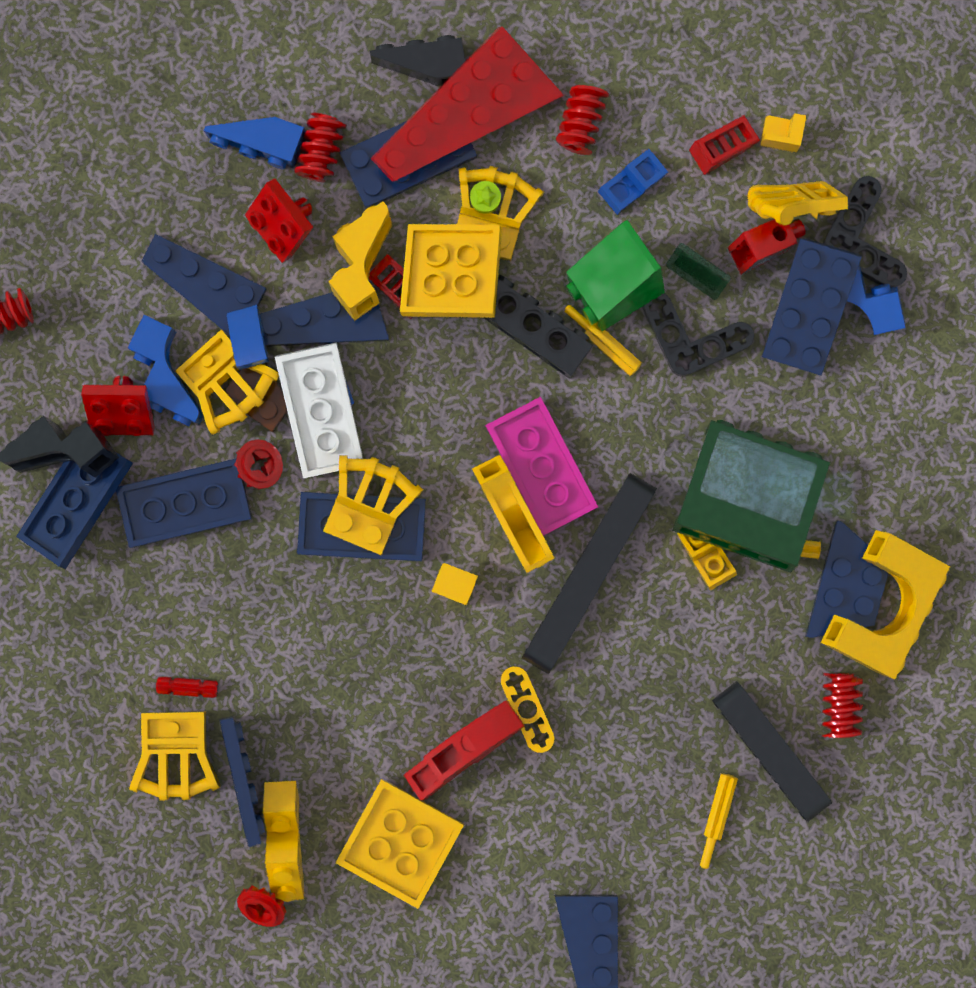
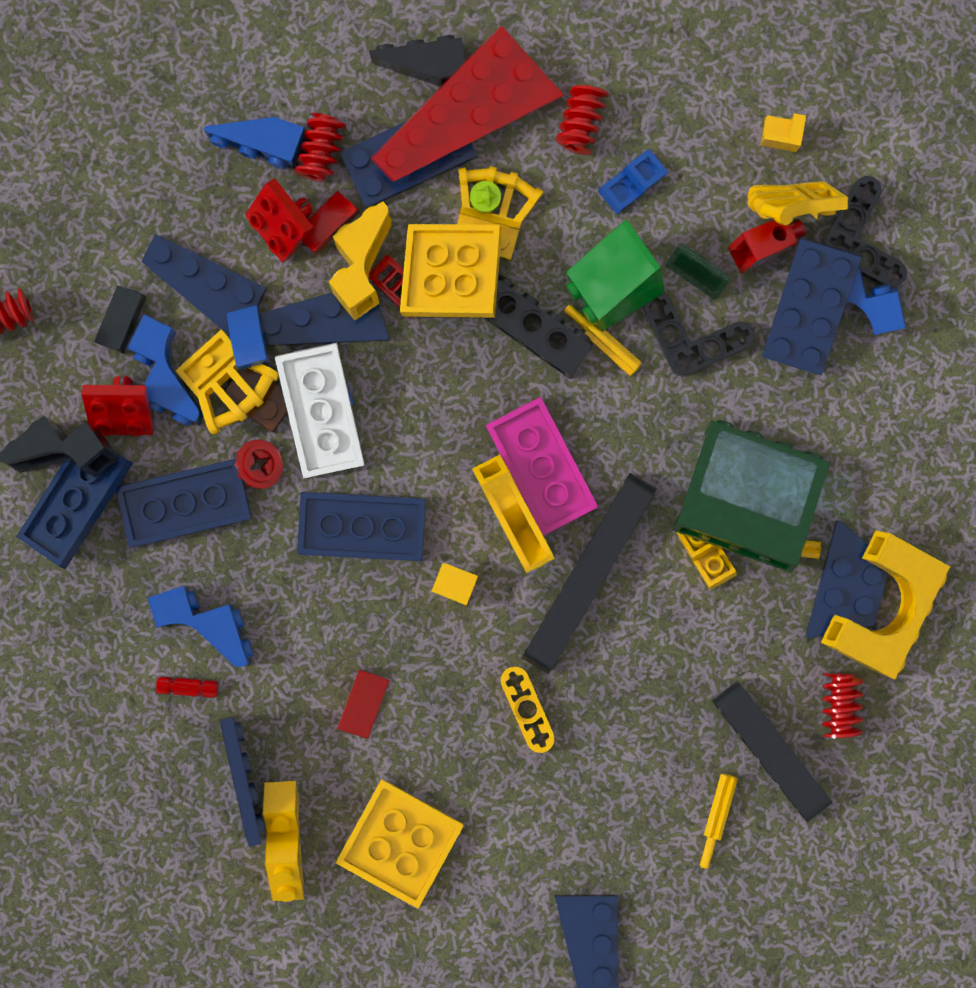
yellow plate [129,711,221,801] -> none
red gear [237,886,287,927] -> none
yellow plate [323,455,423,555] -> none
red slope [404,700,525,801] -> none
red slope [689,115,761,175] -> none
none -> black slope [94,285,146,354]
none -> blue arch [147,586,254,667]
none -> red slope [302,191,359,256]
none -> red slope [337,669,390,739]

